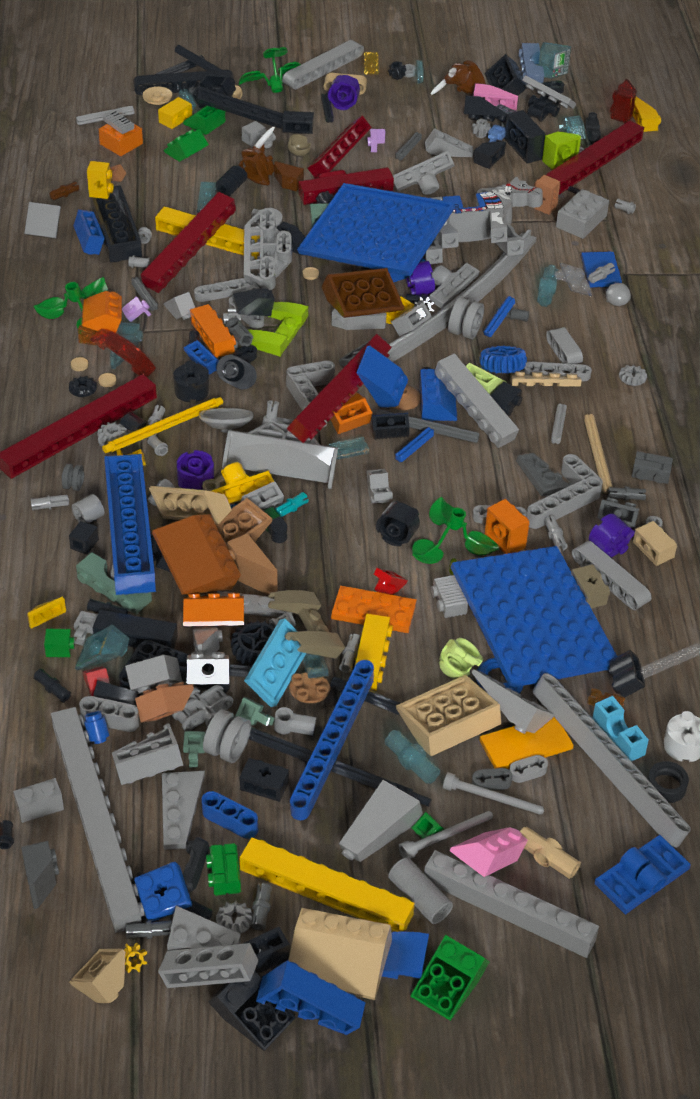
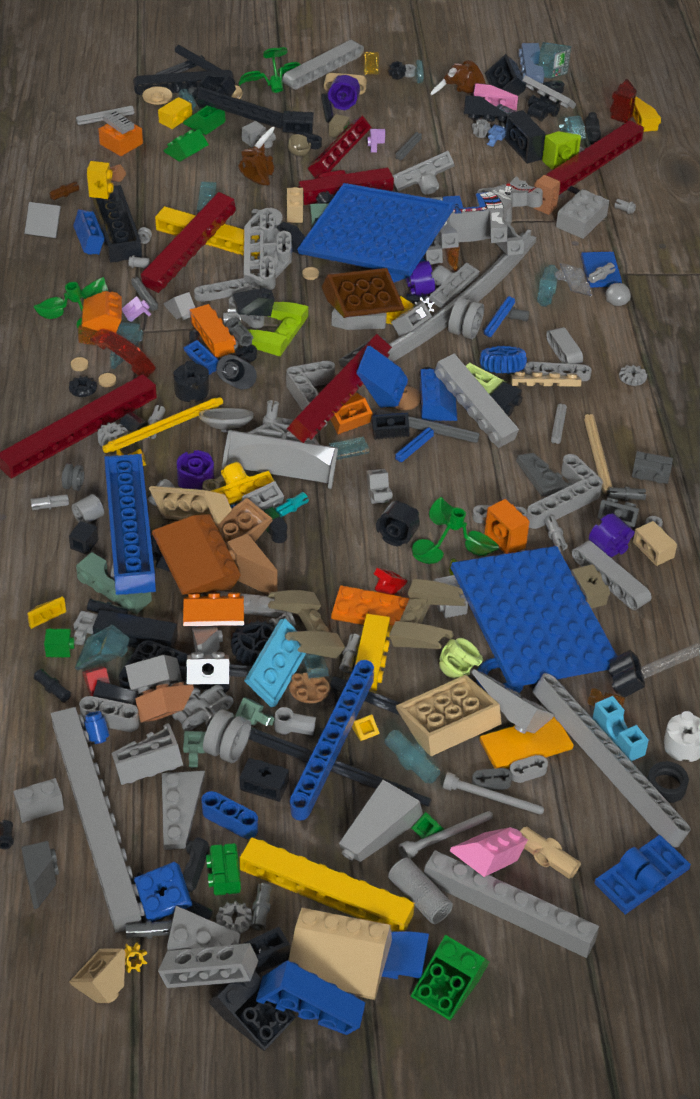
light grey pin [147,435,168,456] -> none
black piece [215,165,247,197] -> none
reddish brown slope [274,161,304,192] -> none
light grey slope [425,128,474,157] -> none
black slope [473,141,506,169] -> none
none -> tan brick [287,187,303,223]
none -> black beam [295,132,322,149]
none -> dark tan brick [329,114,350,138]
none -> yellow slope [352,715,380,741]
none -> dark tan wedge [389,579,466,649]
none -> clear orange slope [448,247,460,271]

